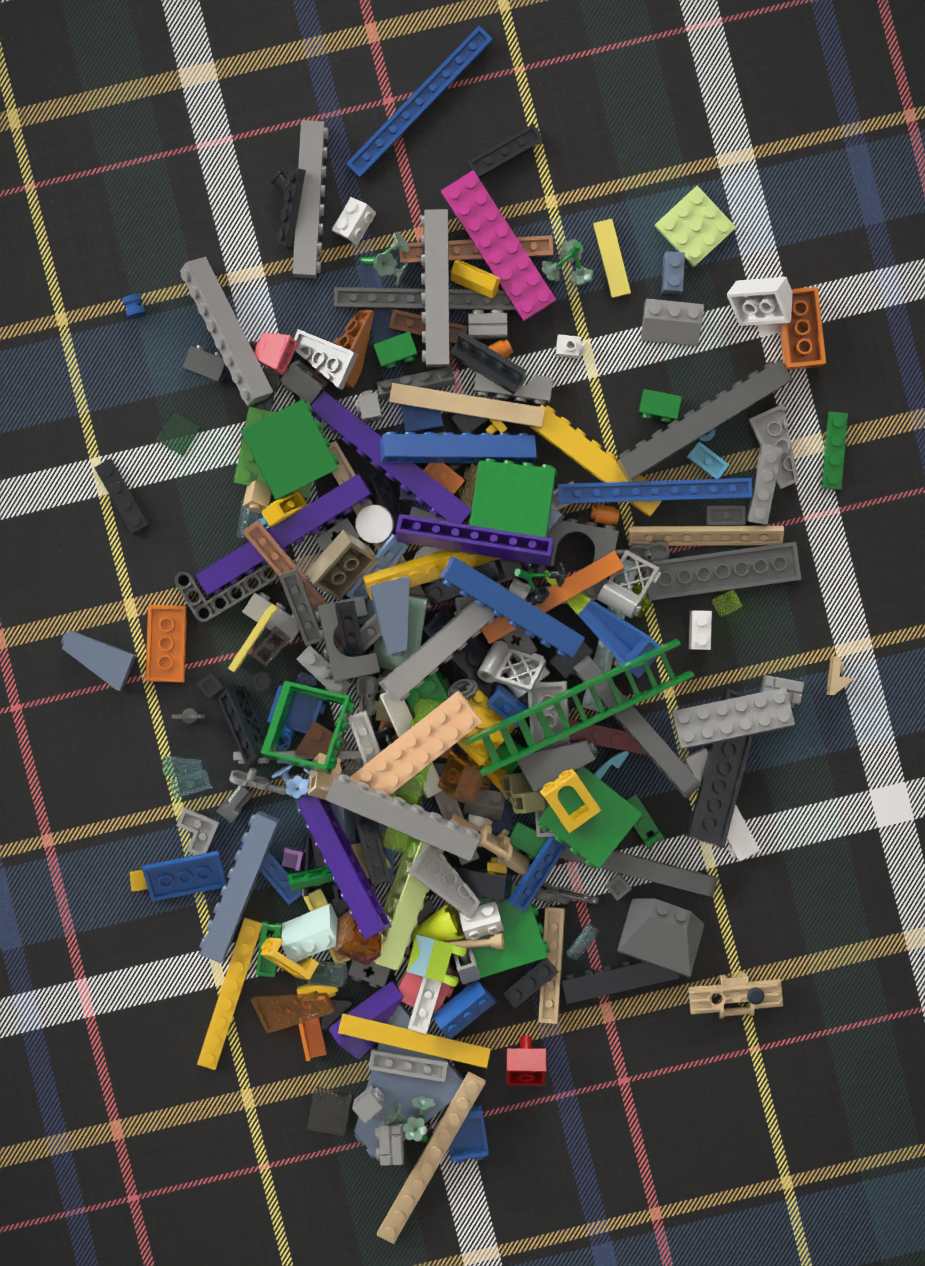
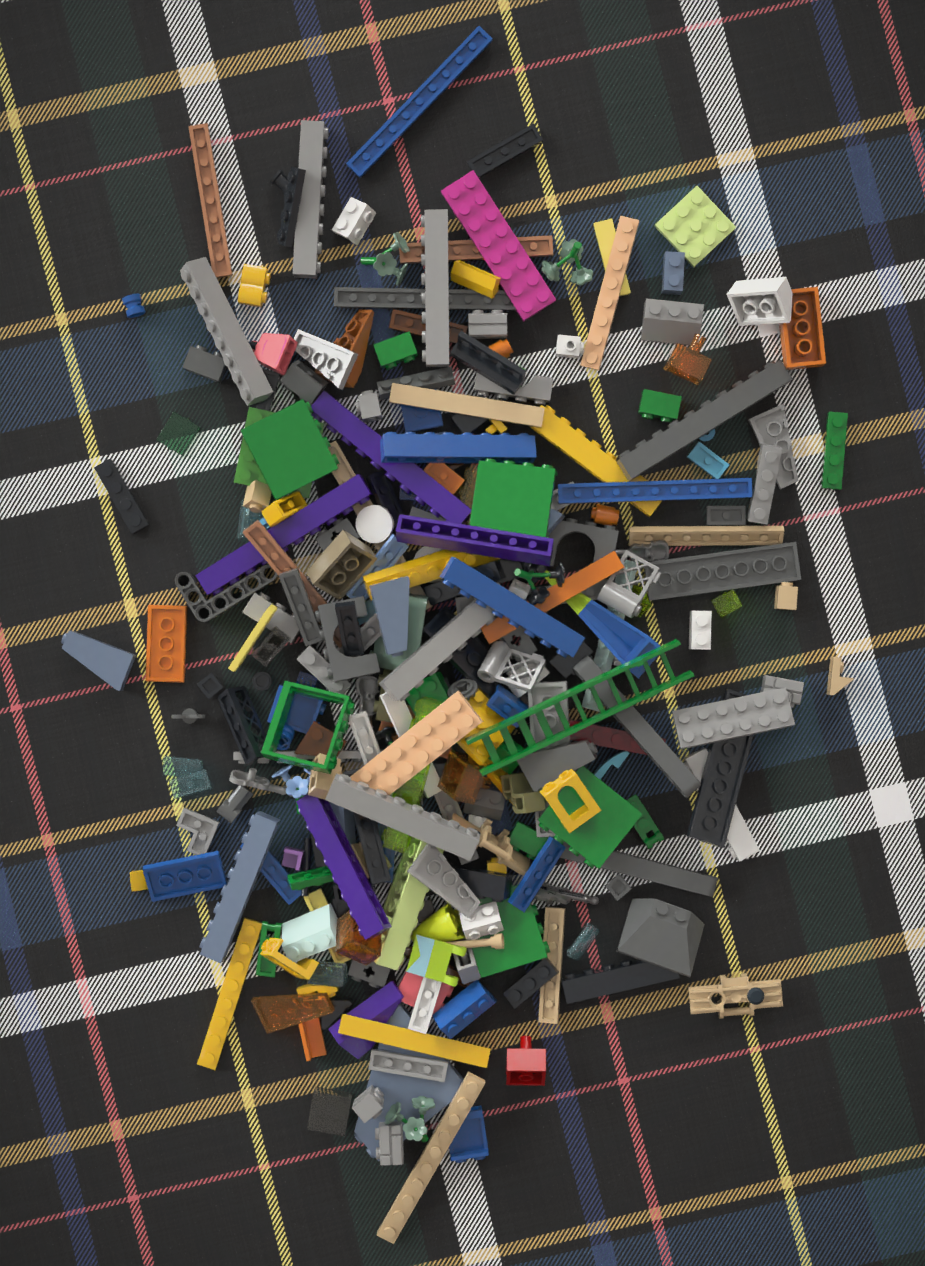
none -> nougat plate [188,123,233,278]
none -> yellow brick [238,264,271,308]
none -> light nougat plate [580,216,640,371]
none -> clear orange brick [663,334,712,385]
none -> tan brick [774,582,798,610]

